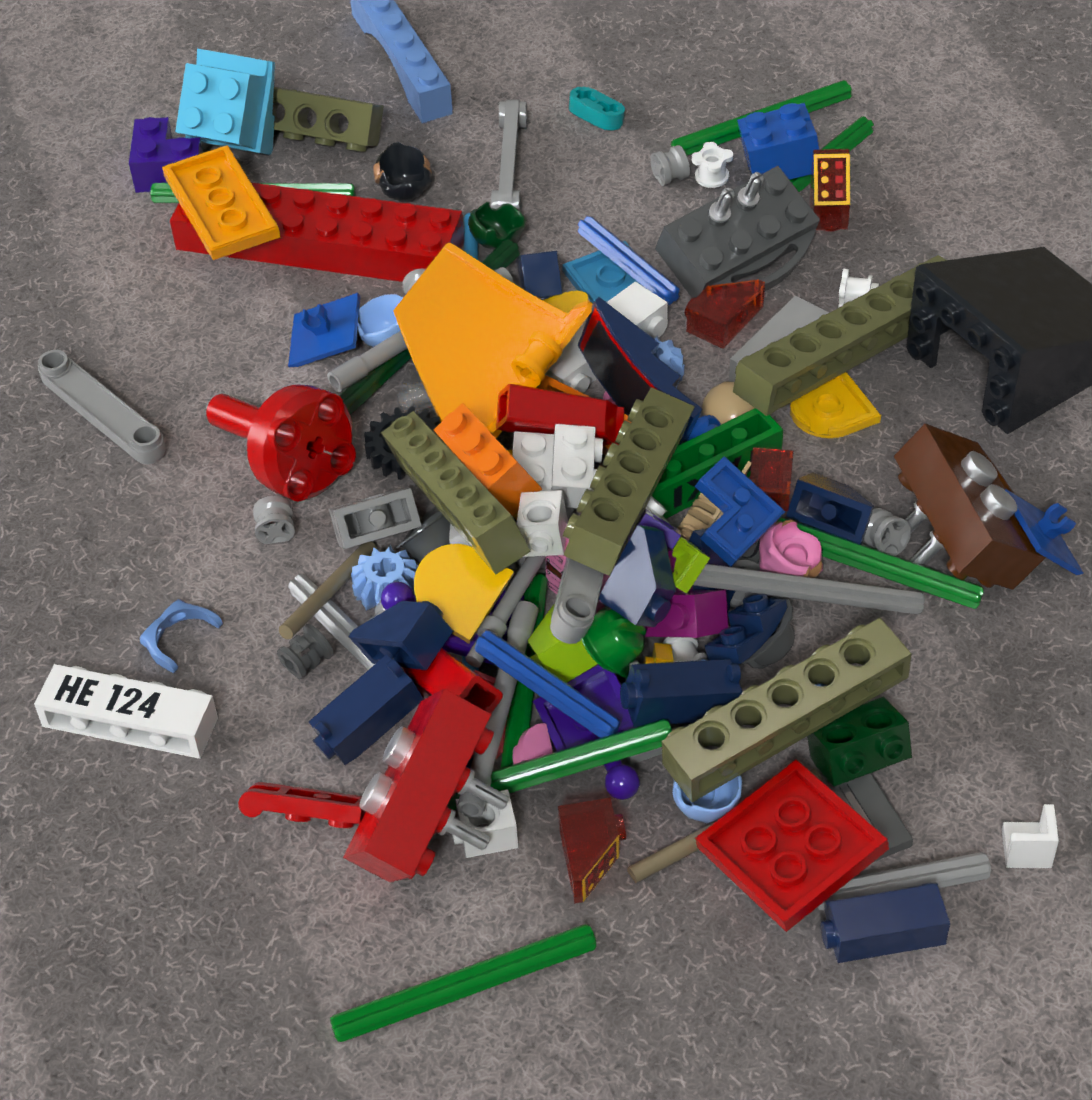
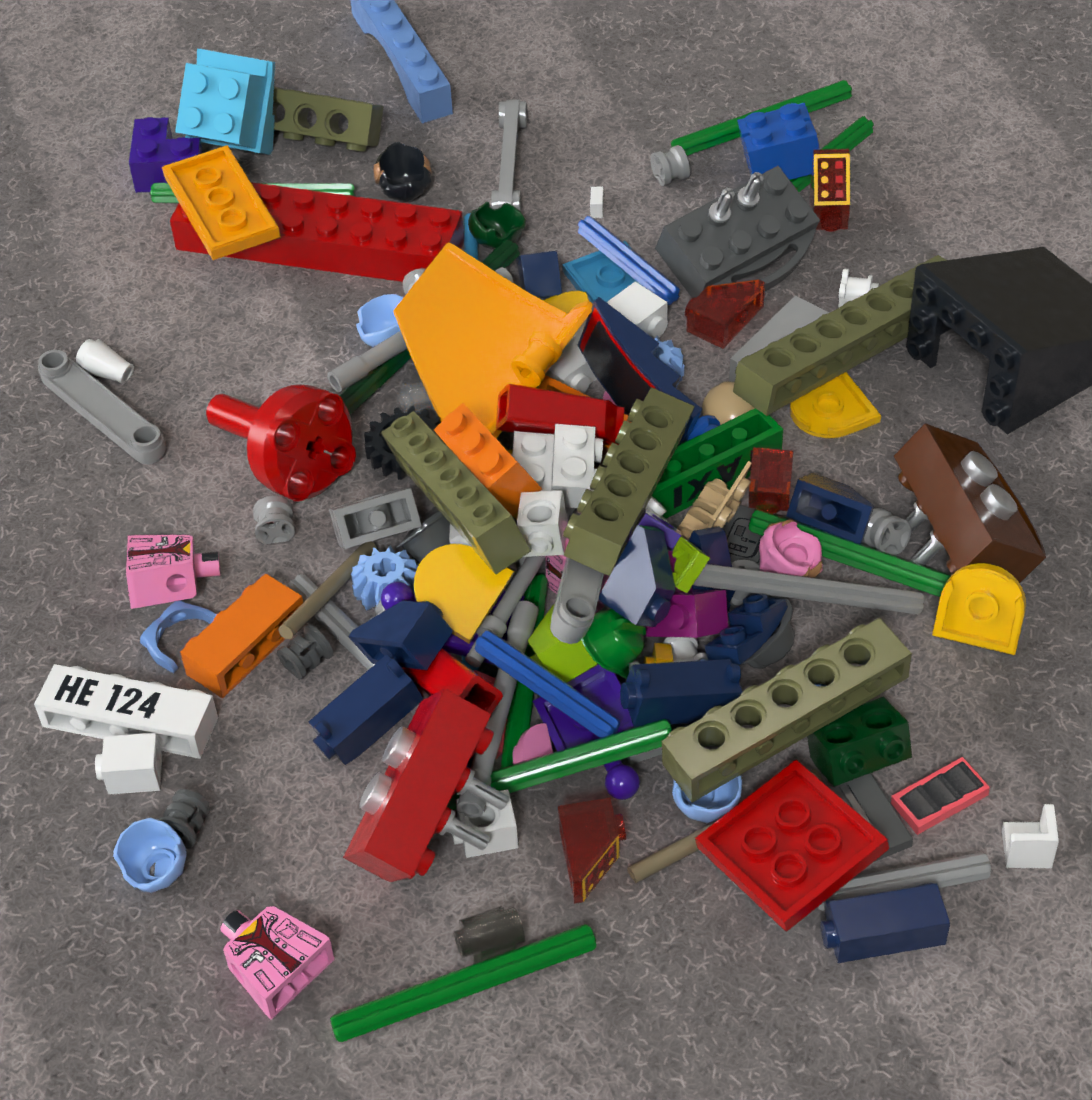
red plate [238,782,366,828] -> none
blue piece [288,293,360,367] -> none
teal beam [568,87,625,130] -> none
white brick [692,142,733,188] -> none
blue tile [695,456,785,567] -> none
blue piece [1005,489,1084,575] -> none
none -> white cone [76,339,134,384]
none -> white brick [95,733,162,795]
none -> light blue hair [113,818,187,893]
none -> bright pink torso [126,535,220,609]
none -> dark grey bush [158,789,210,849]
none -> orange brick [180,573,303,699]
none -> bright pink torso [221,906,334,1019]
none -> clear smoke brick [453,906,525,964]
none -> white piece [590,187,604,218]
none -> tile [891,757,990,835]
none -> yellow tile [932,563,1026,655]

